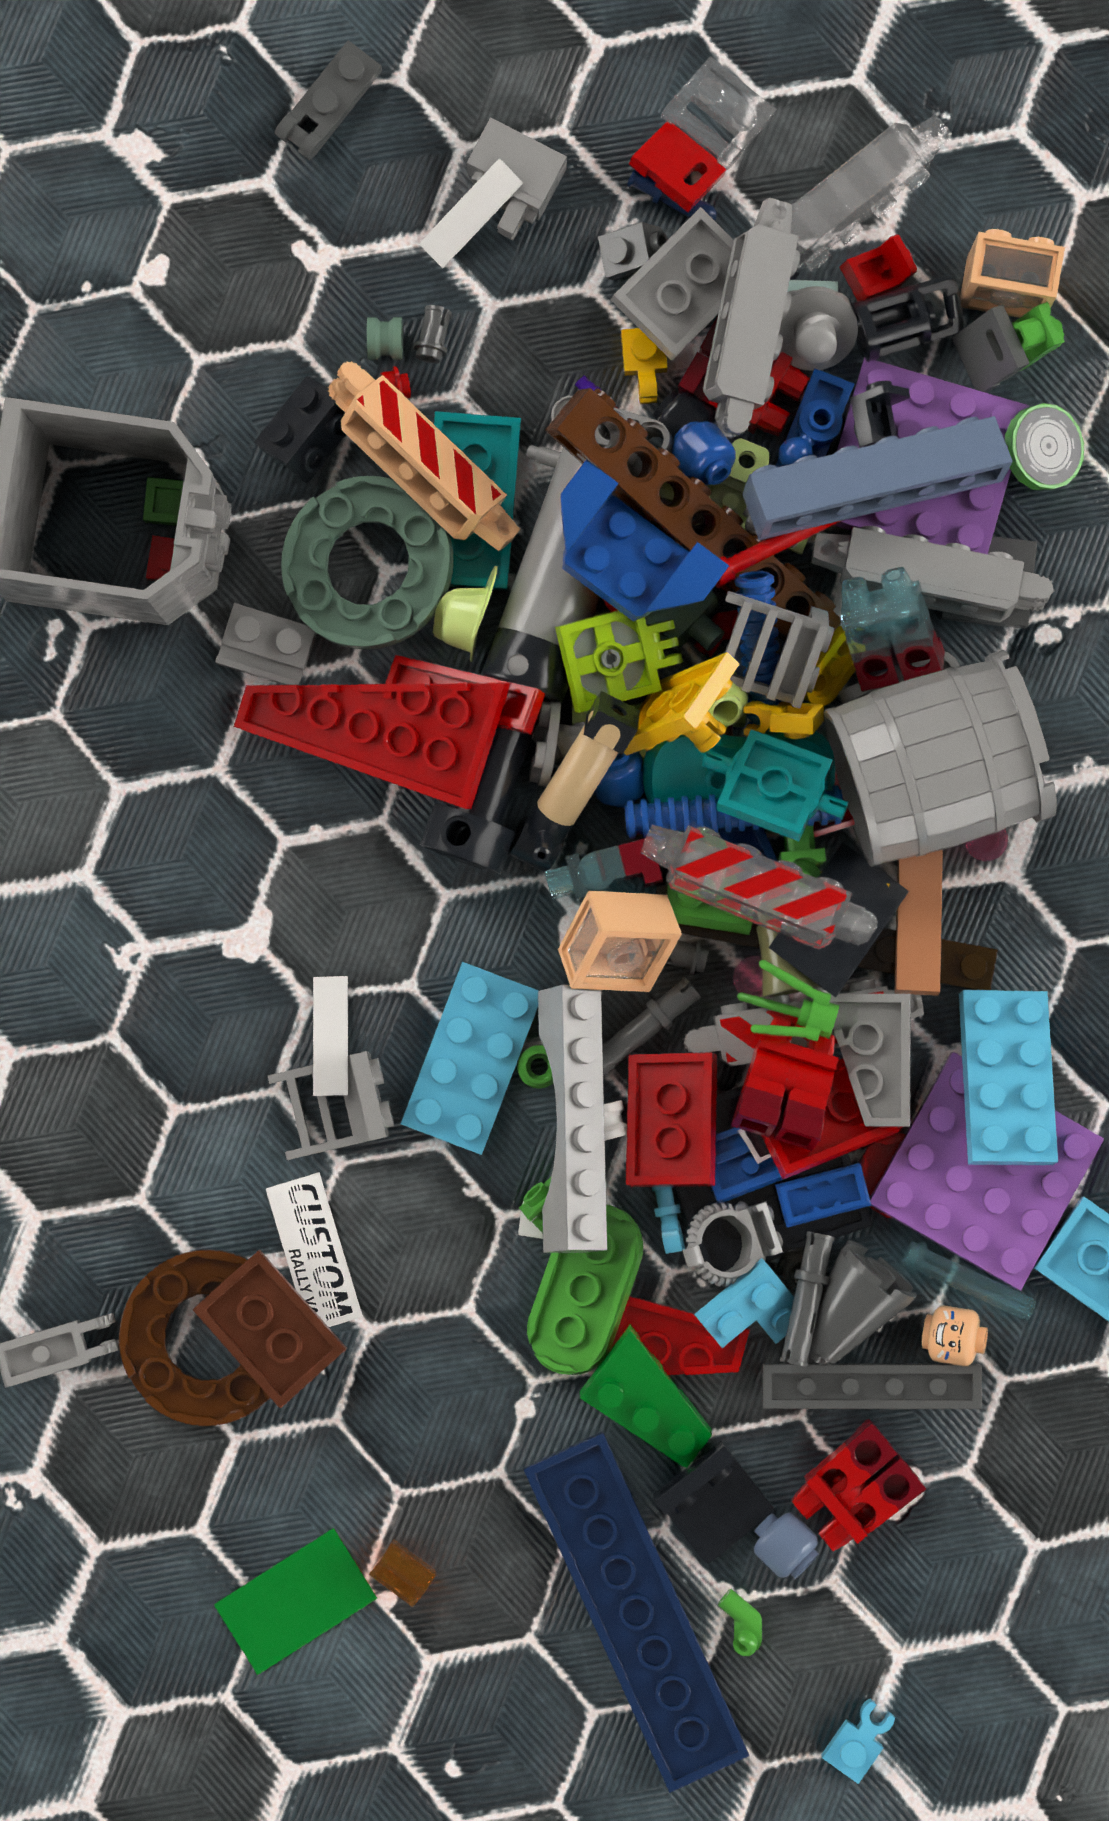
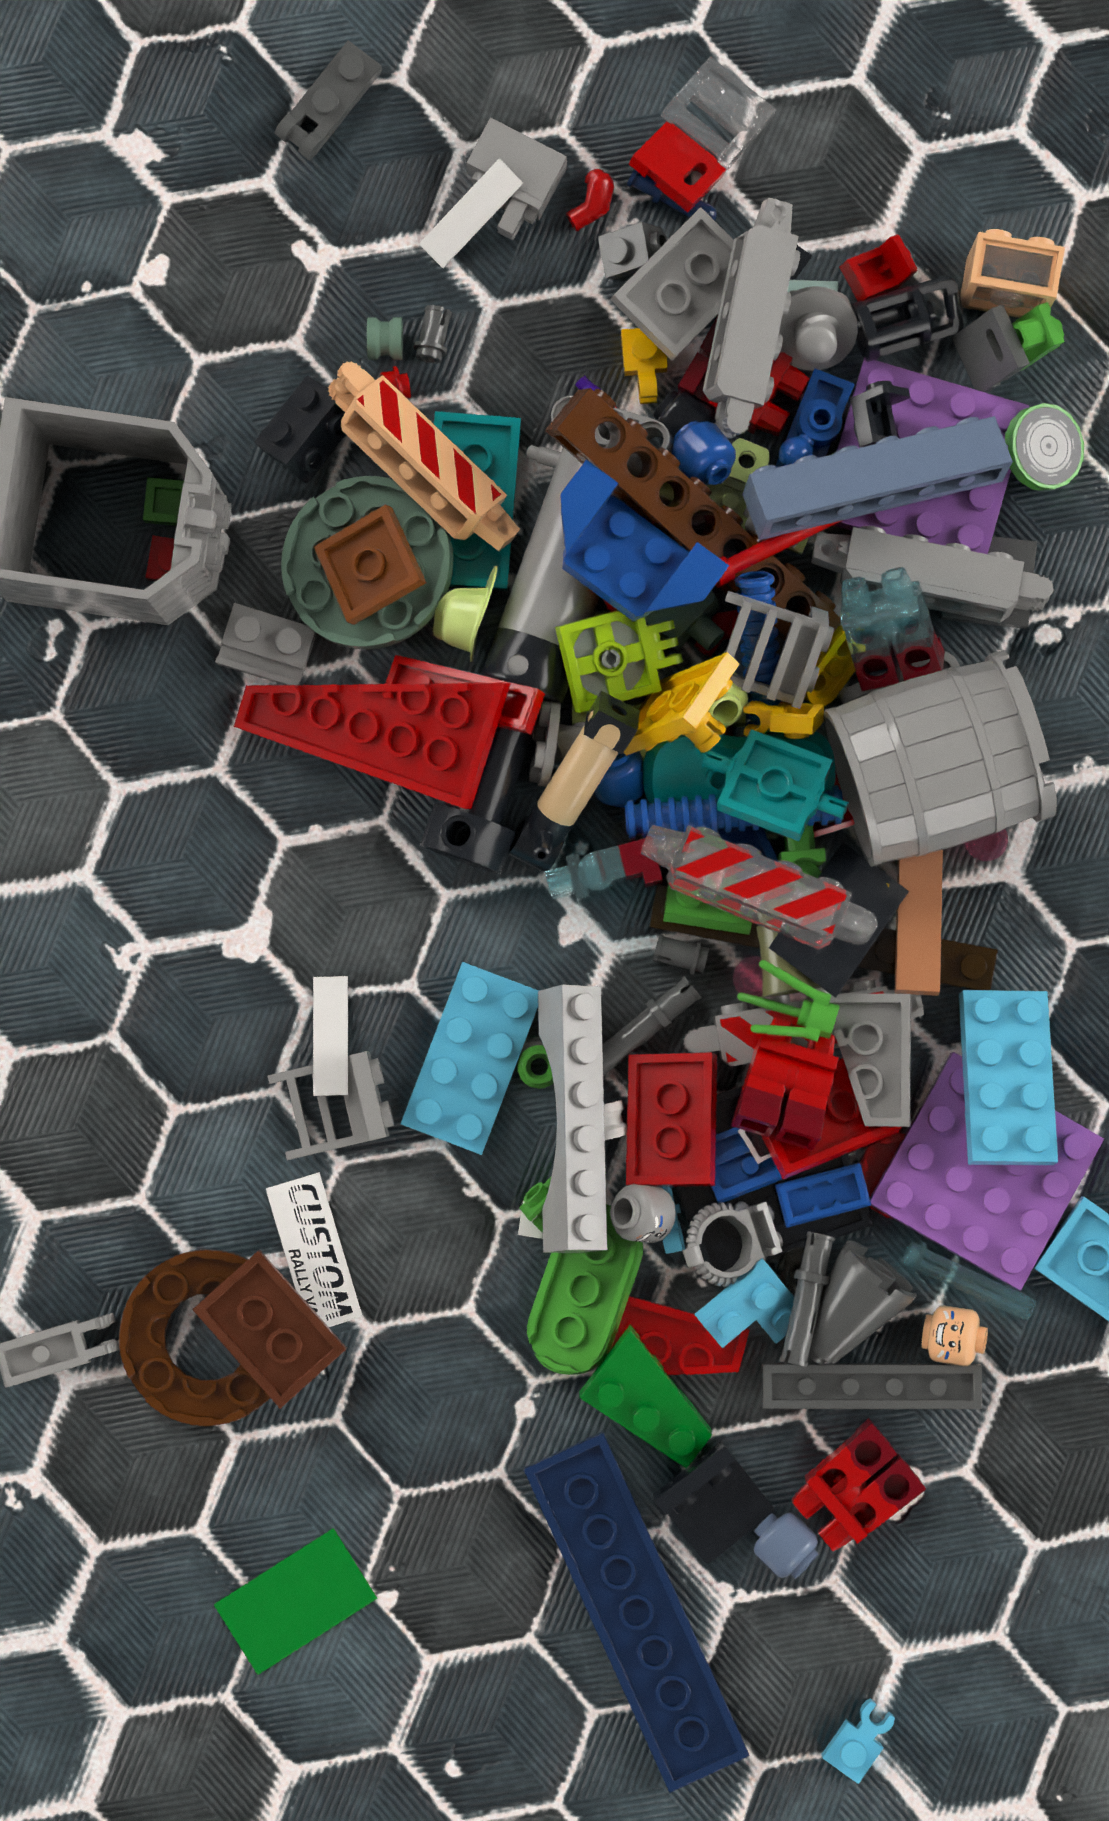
clear orange piece [369,1539,437,1607] -> none
light nougat piece [558,891,682,992] -> none
bright green arm [718,1589,762,1657] -> none
clear hinge [791,115,952,275] -> none
none -> dark orange plate [314,504,427,625]
none -> red arm [566,169,614,232]
none -> light grey head [610,1184,676,1243]

